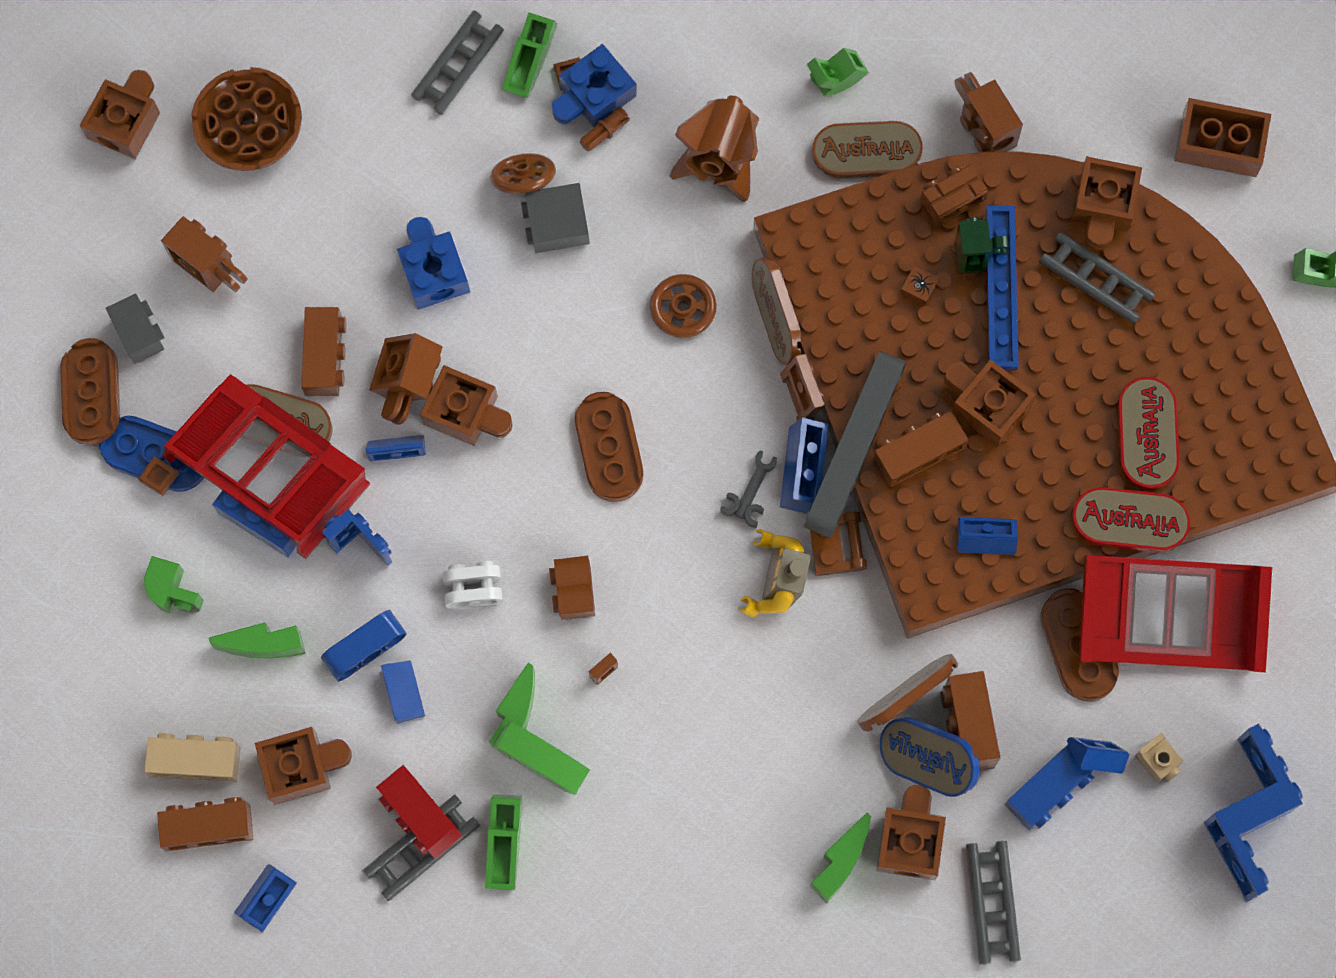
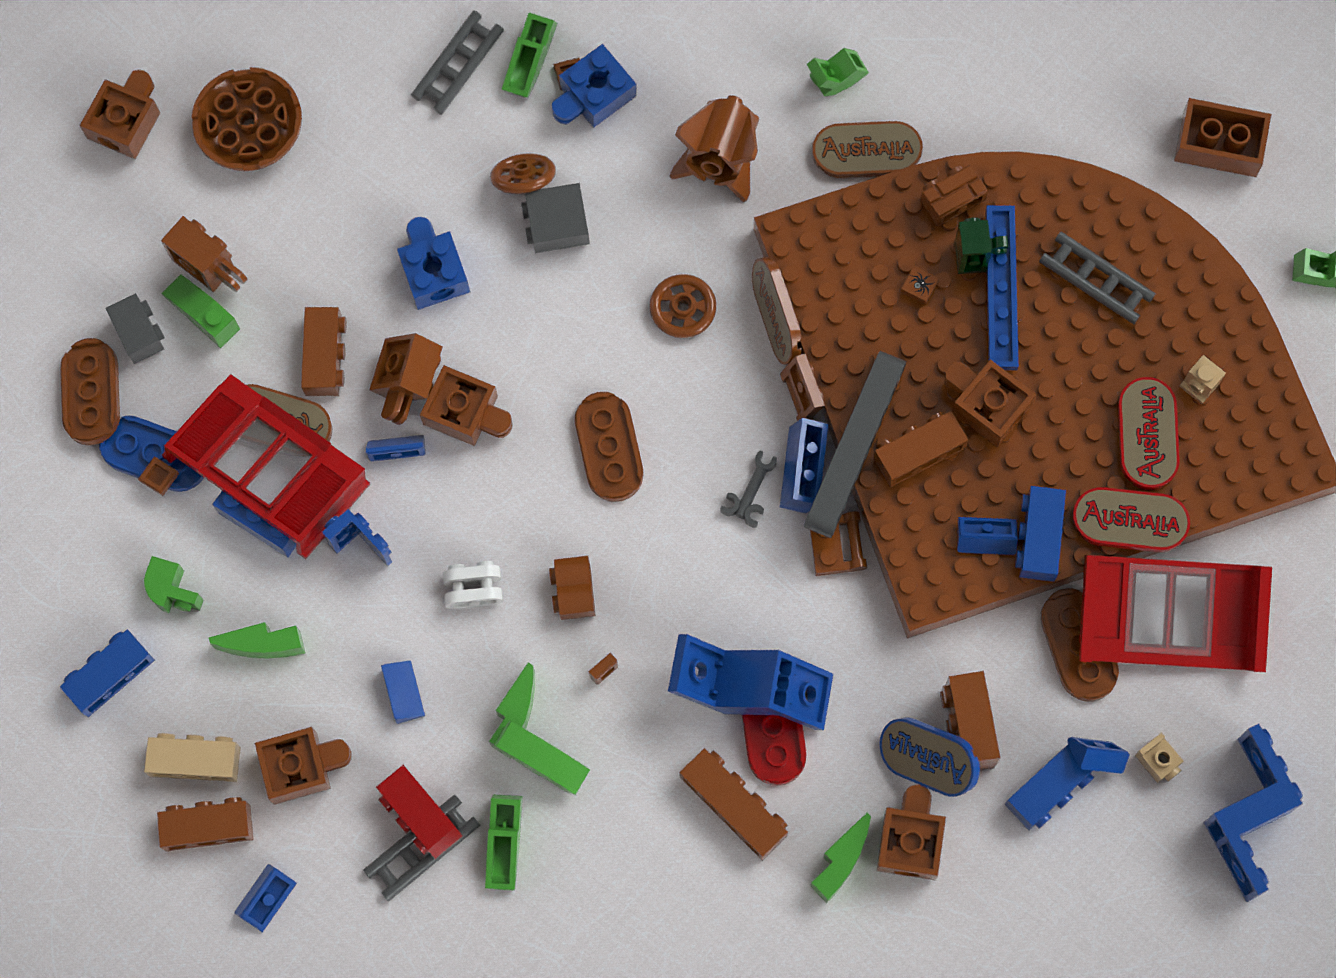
blue beam [321,610,407,682] -> none
dark orange axle [580,107,630,151] -> none
torso [739,529,811,618] -> none
dark orange tile [857,654,958,732] -> none
dark orange brick [955,72,1023,152] -> none
dark grey bar [966,841,1021,964] -> none
dark orange brick [1072,156,1142,250] -> none
none -> blue brick [60,629,155,717]
none -> bright green slope [161,274,240,349]
none -> blue bracket [668,634,834,730]
none -> dark orange brick [679,748,788,861]
none -> red tile [742,715,807,786]
none -> blue brick [1015,486,1066,582]
none -> tan brick [1179,355,1226,404]

